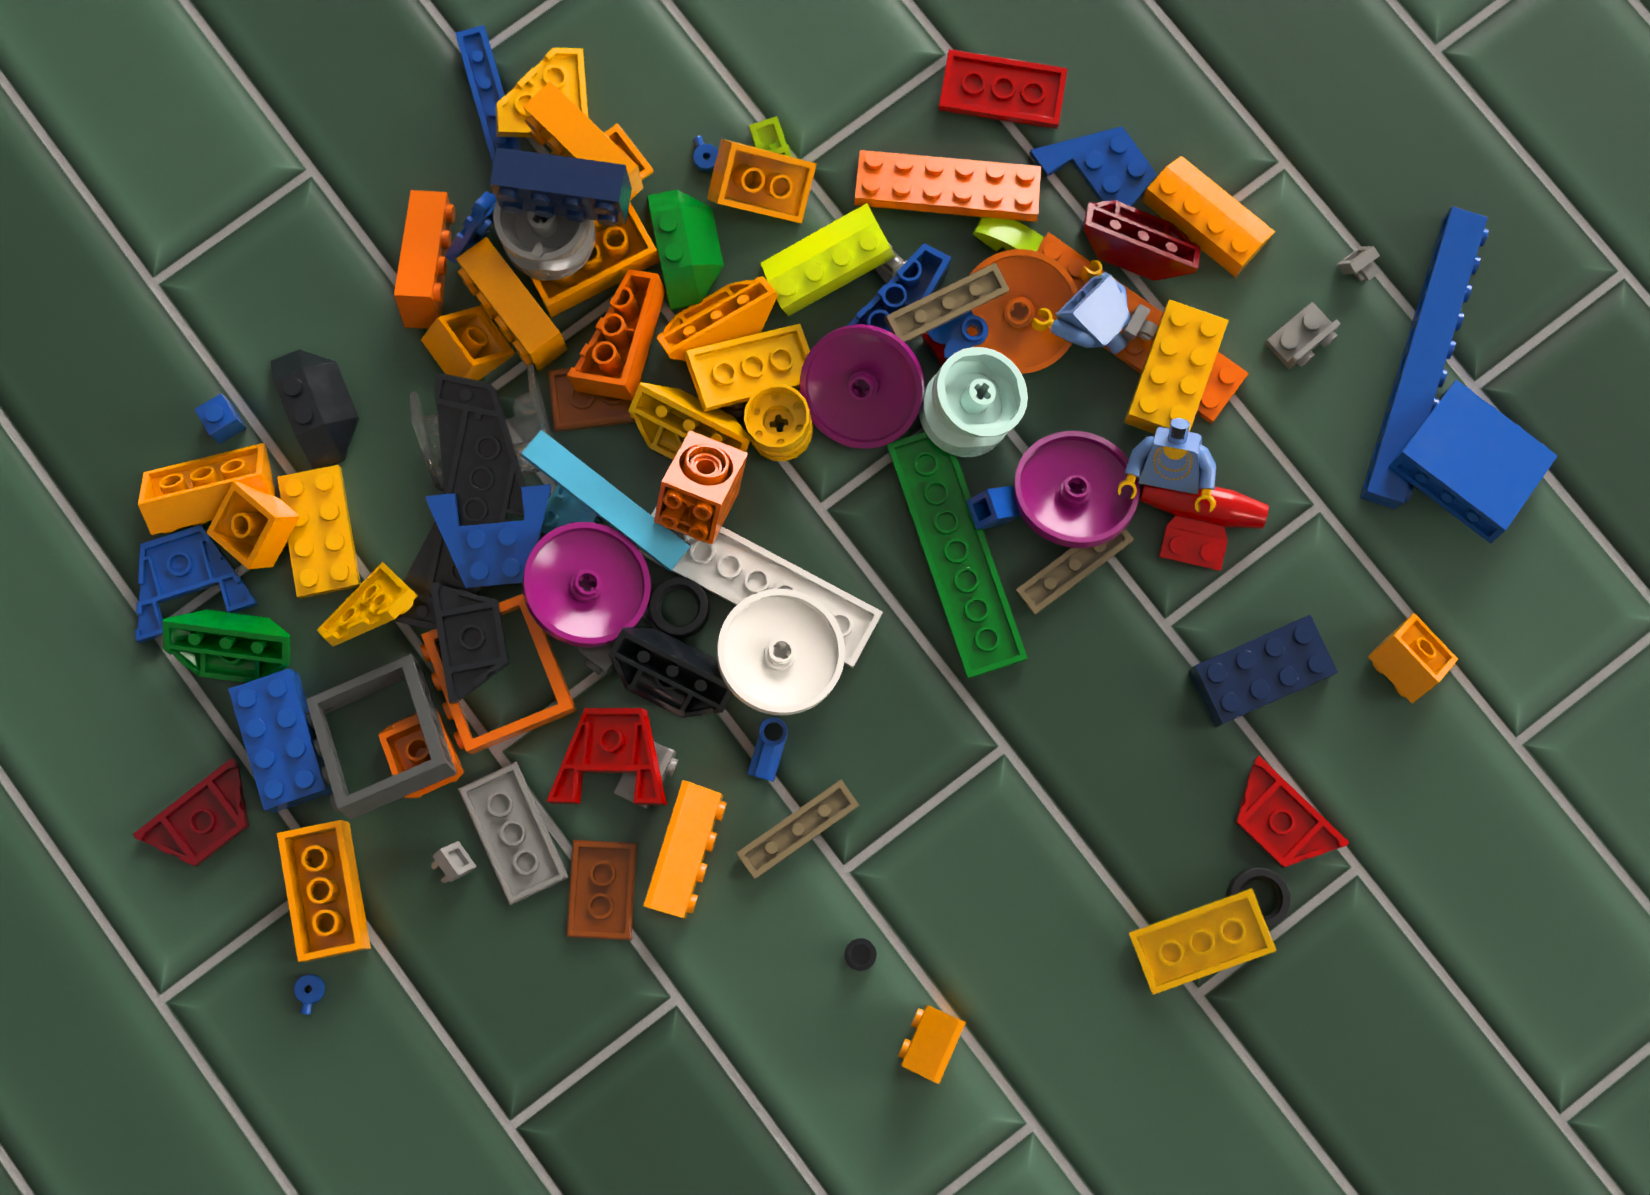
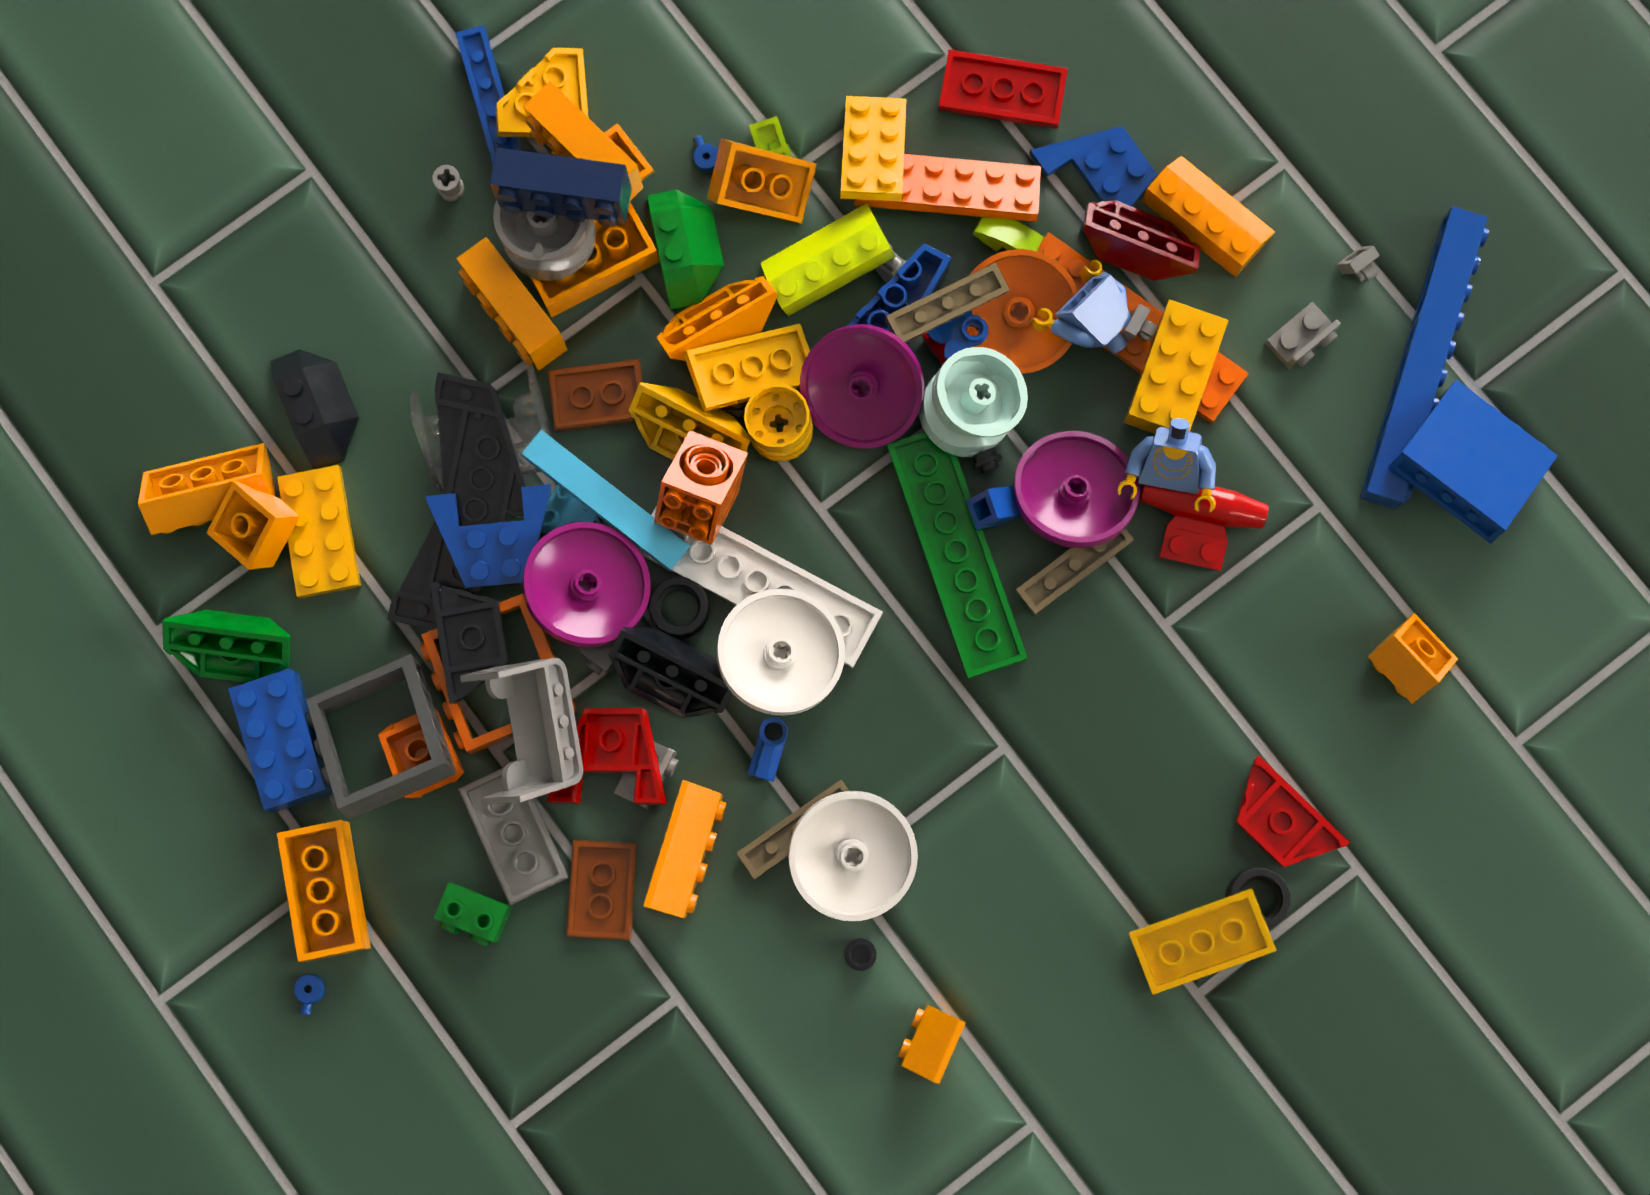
dark red wing [132,758,249,867] -> none
blue wing [135,525,258,643] -> none
blue brick [194,393,246,444] -> none
yellow plate [317,562,418,647] -> none
orange wedge [394,190,455,329] -> none
light orange slope [421,305,515,381] -> none
light grey tile [431,841,477,883] -> none
blue wing [445,191,496,264] -> none
orange wedge [567,269,666,401] -> none
dark blue brick [1189,615,1338,728] -> none
none -> light grey bush [432,165,465,202]
none -> green brick [433,882,513,946]
none -> light grey windscreen [460,658,583,804]
none -> white dish [788,791,918,921]
none -> yellow plate [840,96,906,202]
none -> black plate [972,448,1003,474]

